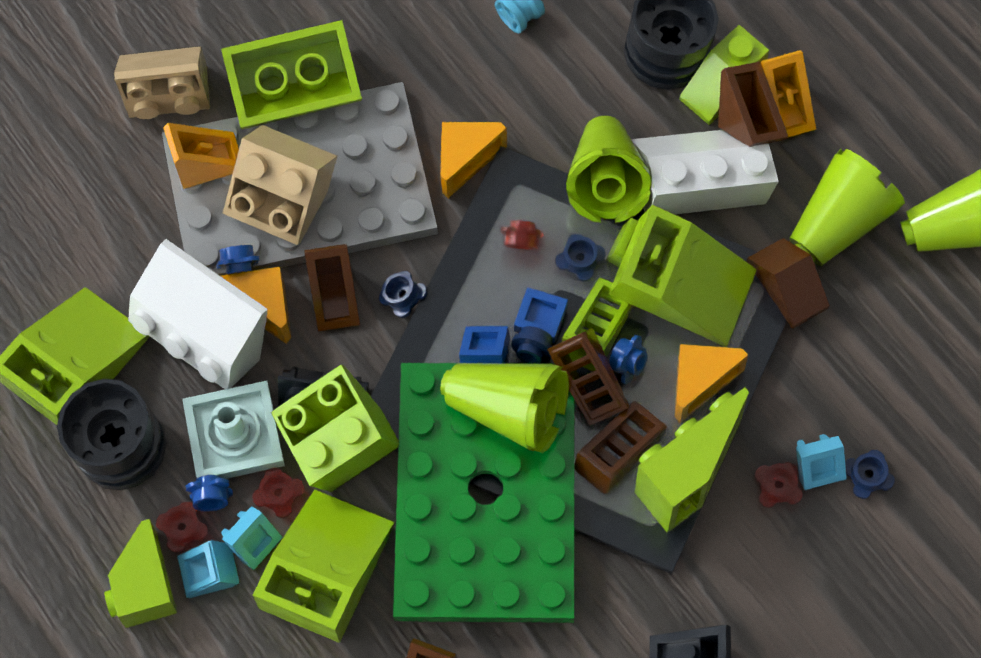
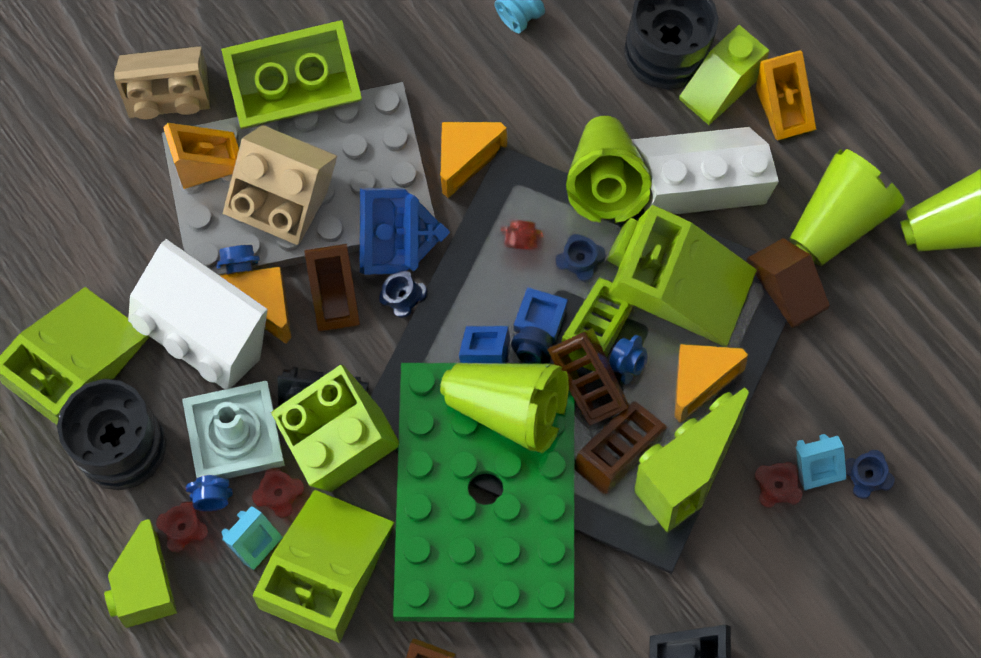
medium azure slope [177,540,239,598] -> none
reddish brown slope [718,62,789,147] -> none
none -> blue slope [360,188,450,275]

